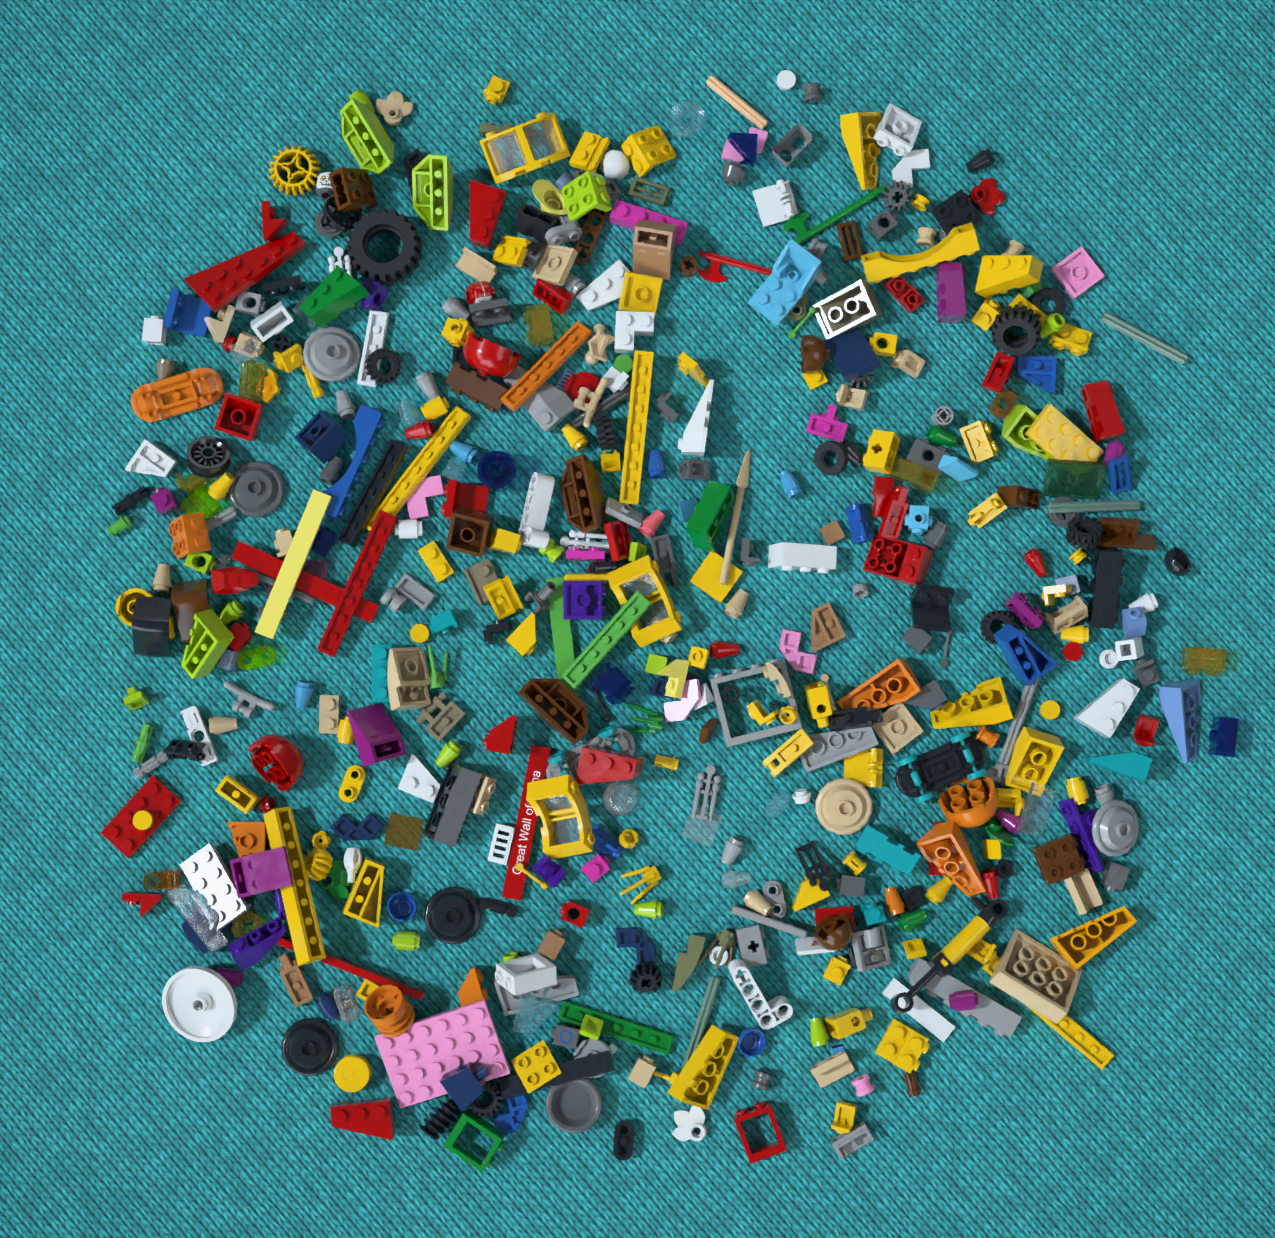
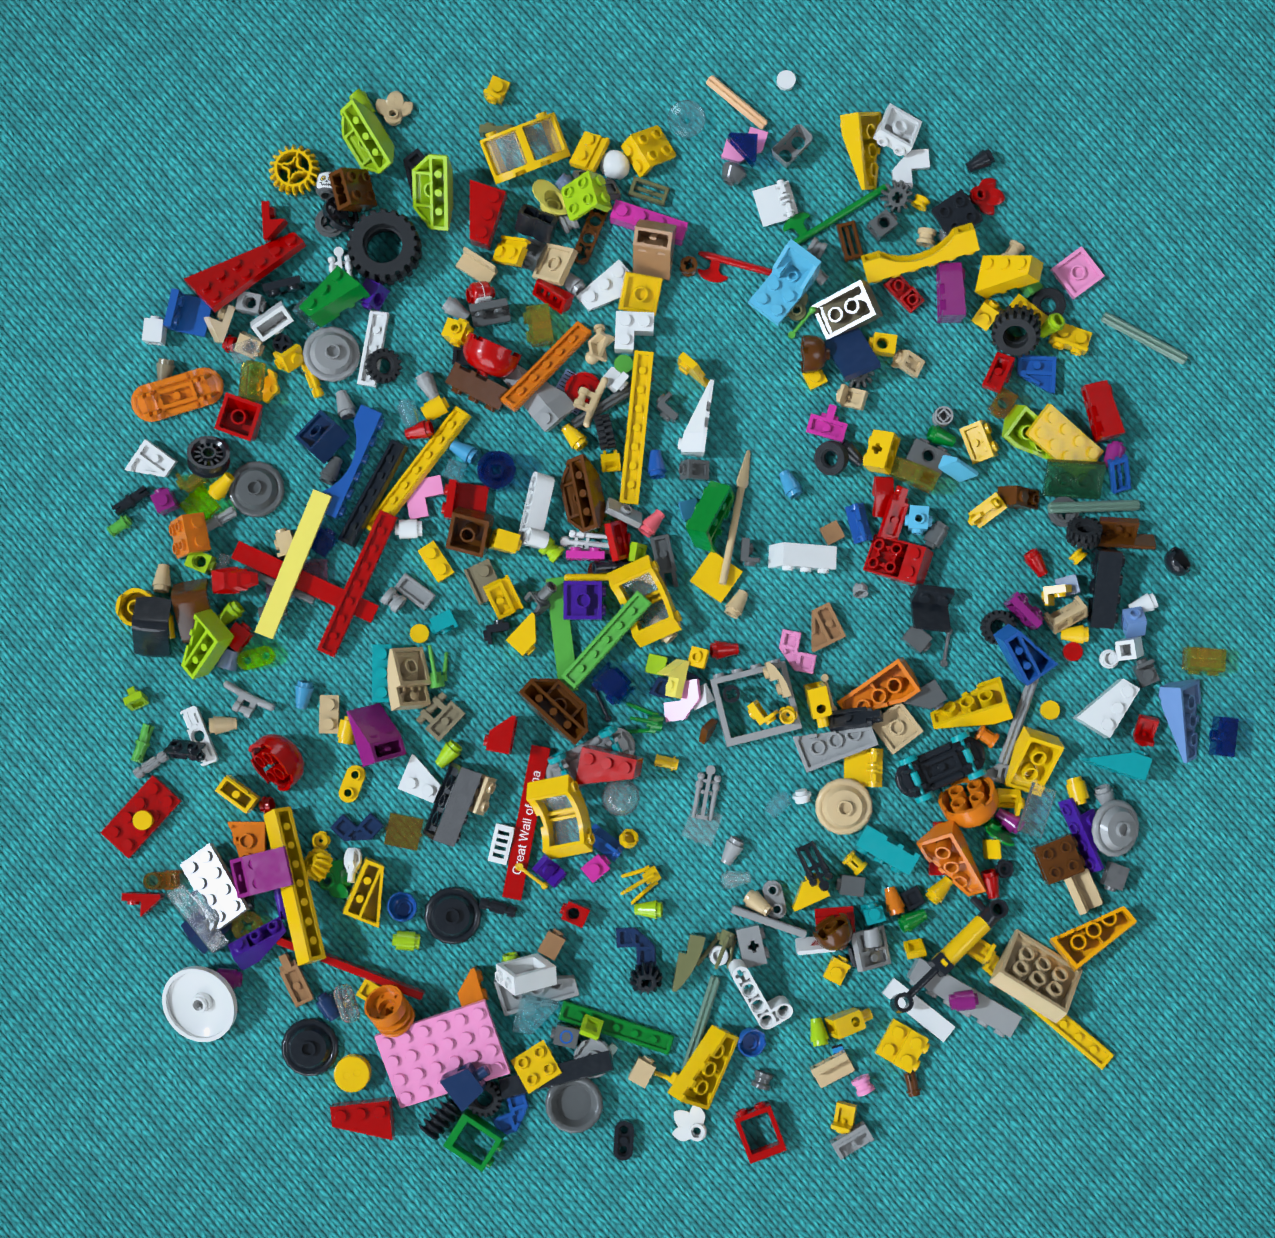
light grey plate [545,222,582,246] -> none
yellow plate [762,728,815,778] -> none
dark grey wheel [802,83,823,104] -> none

